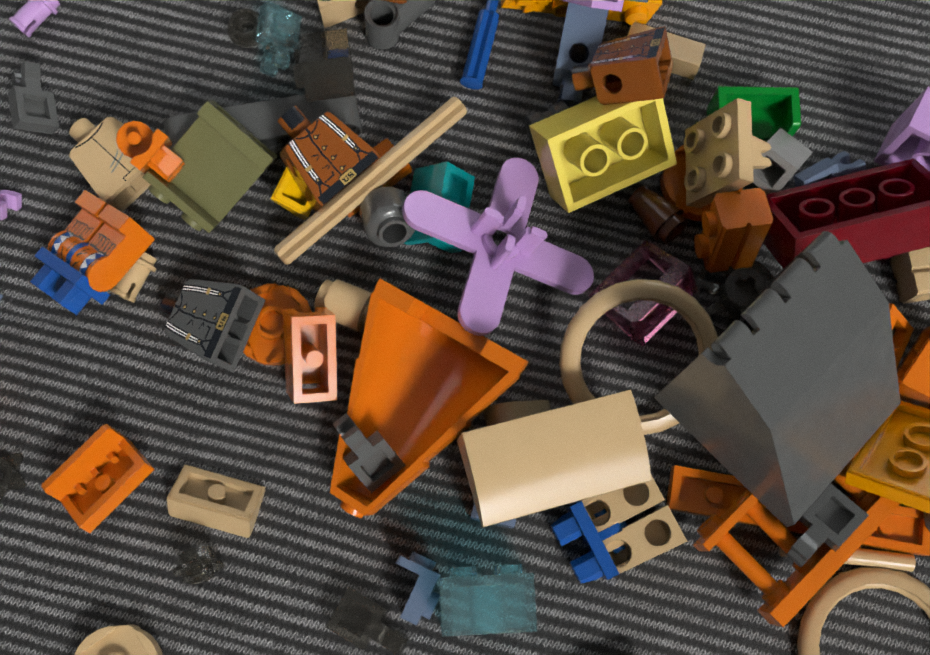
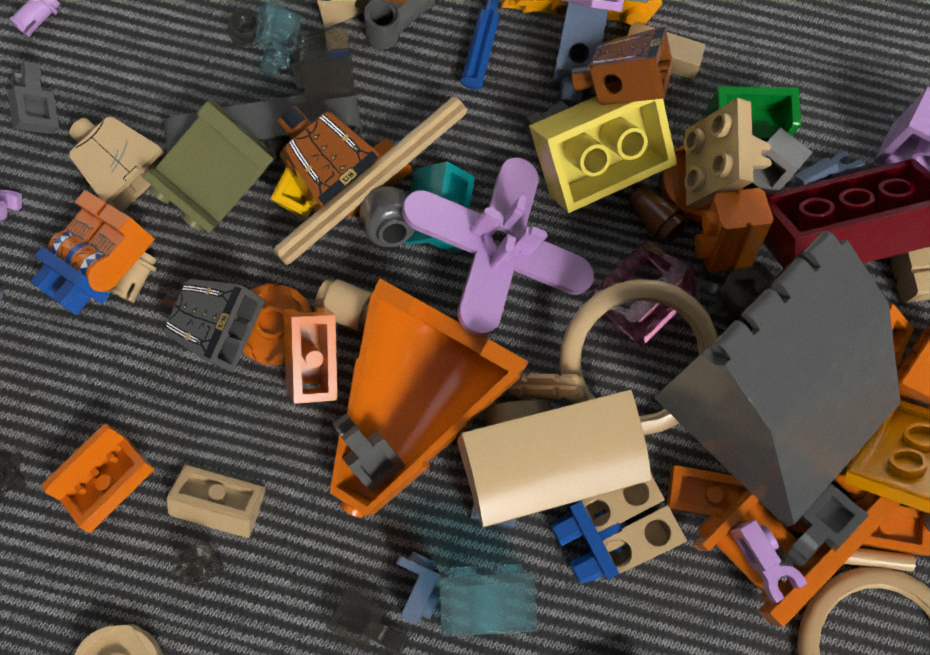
orange hips [116,121,185,183] -> none
none -> tan axle [508,373,586,400]
none -> lavender plate [729,520,808,603]

